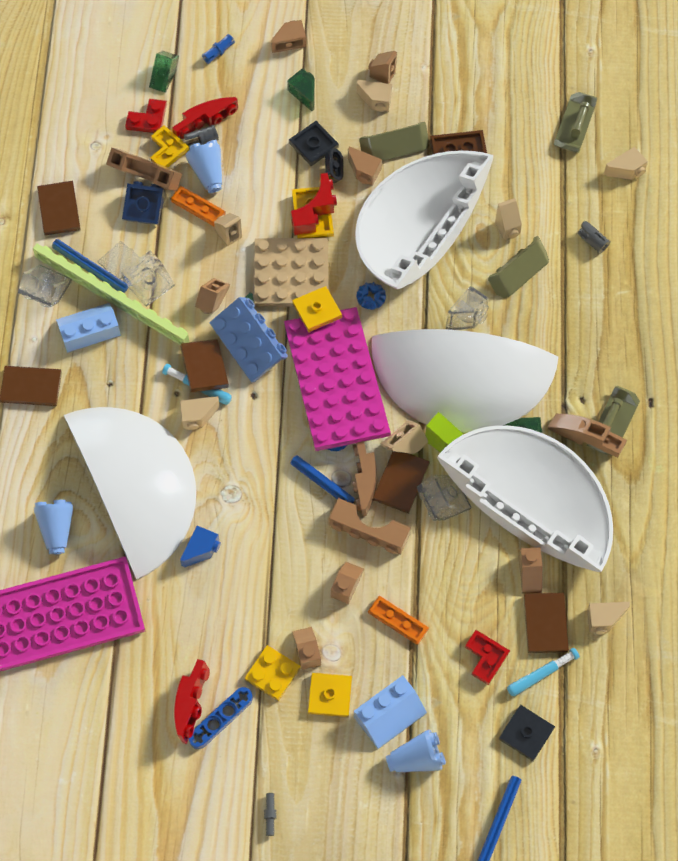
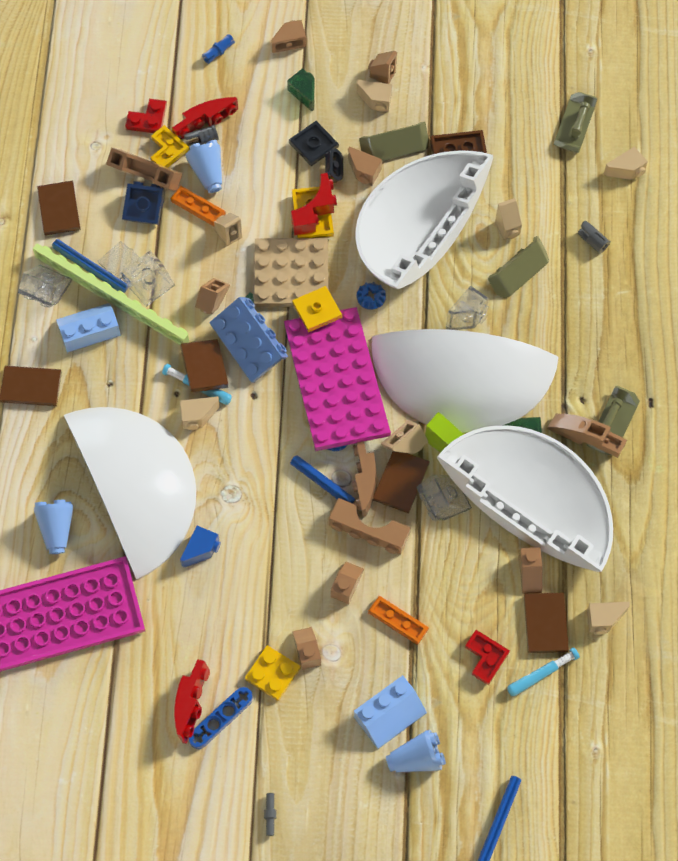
clear green slope [149,51,179,92] -> none
yellow plate [308,673,352,717] -> none
black plate [499,704,555,762] -> none

